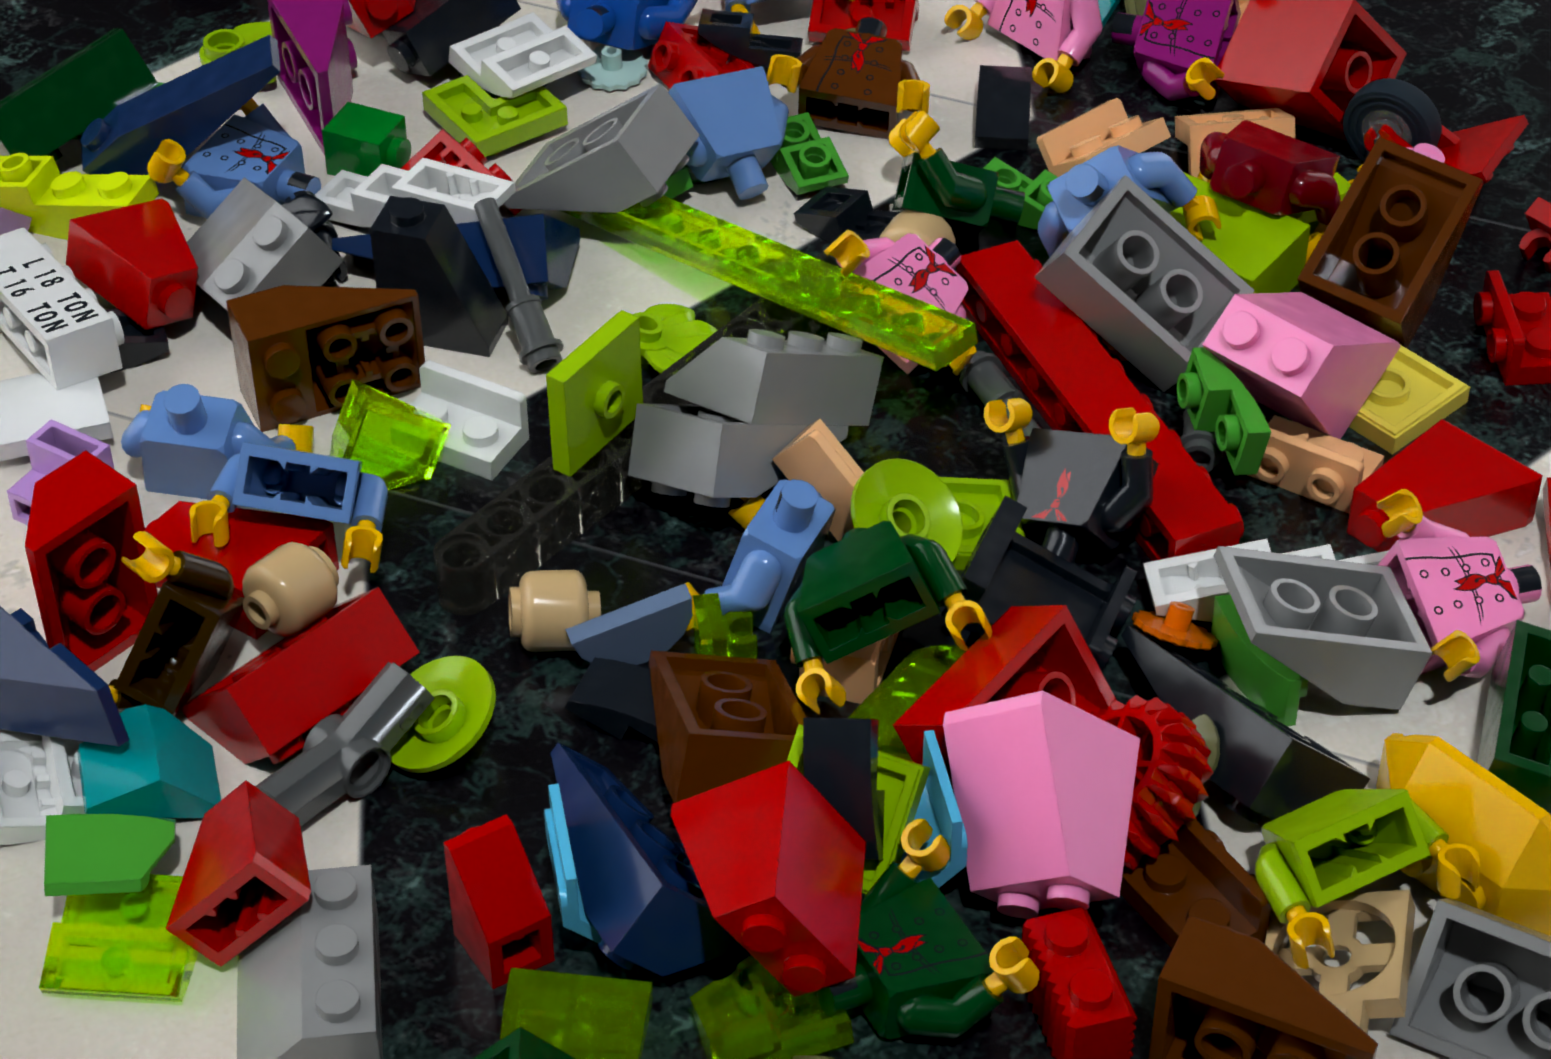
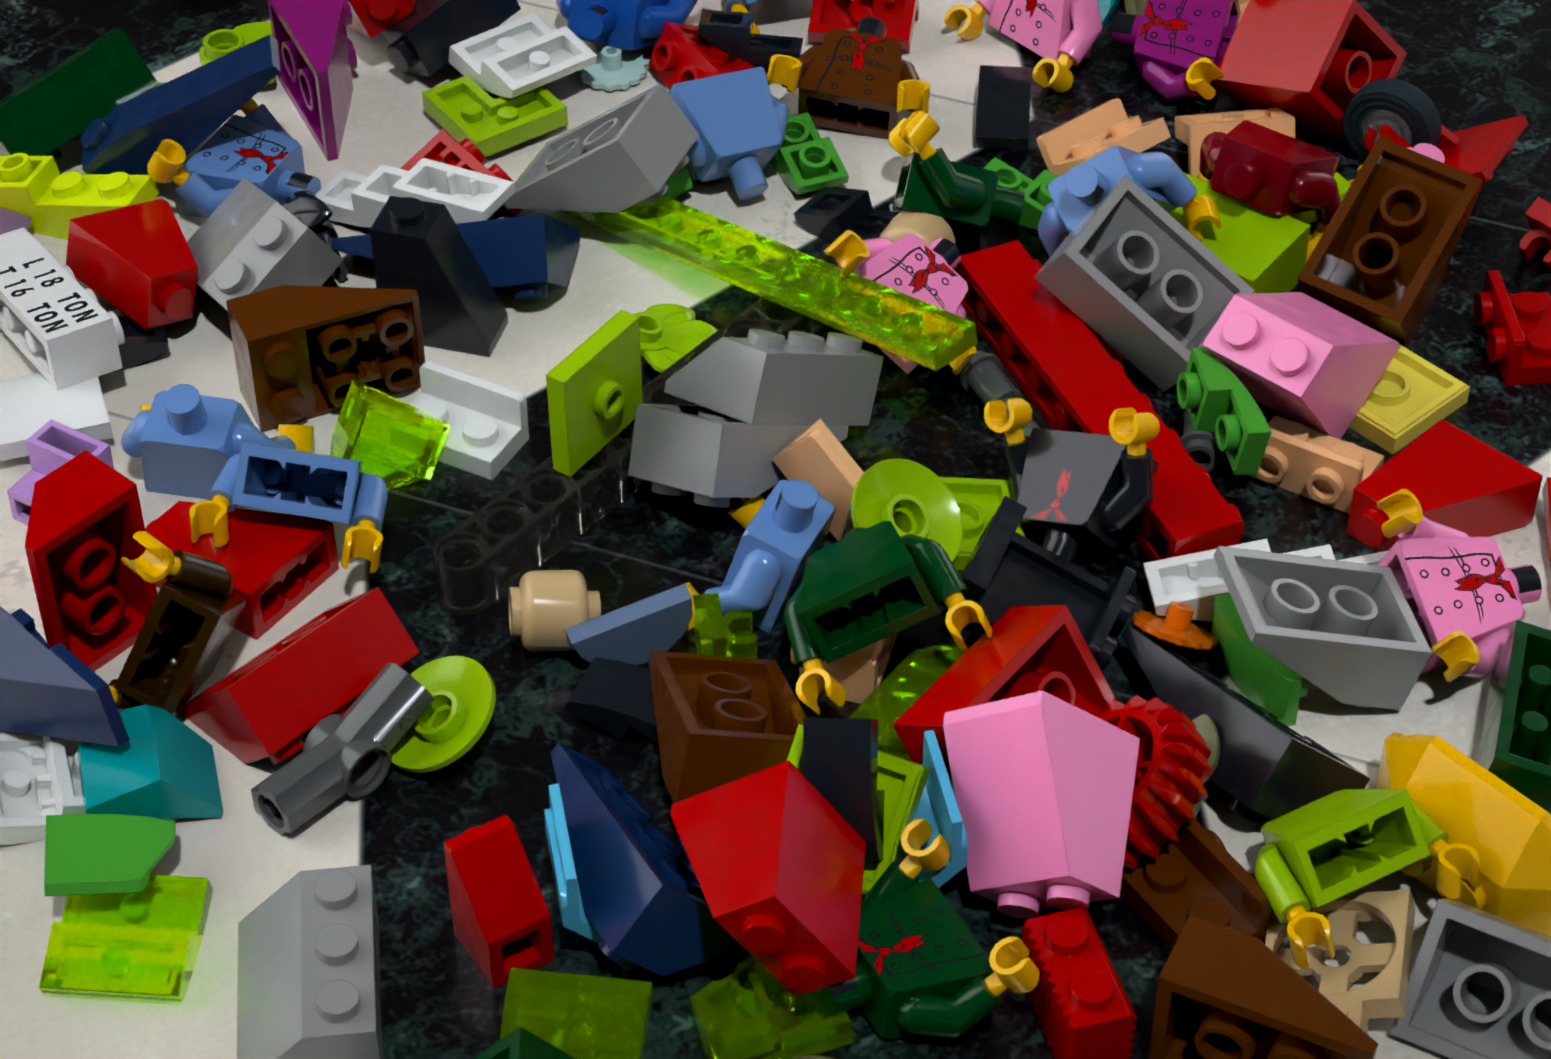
red slope [166,780,311,967] -> none
tan head [242,542,339,637] -> none
green brick [322,101,411,177] -> none
dark grey pin [474,197,564,373] -> none

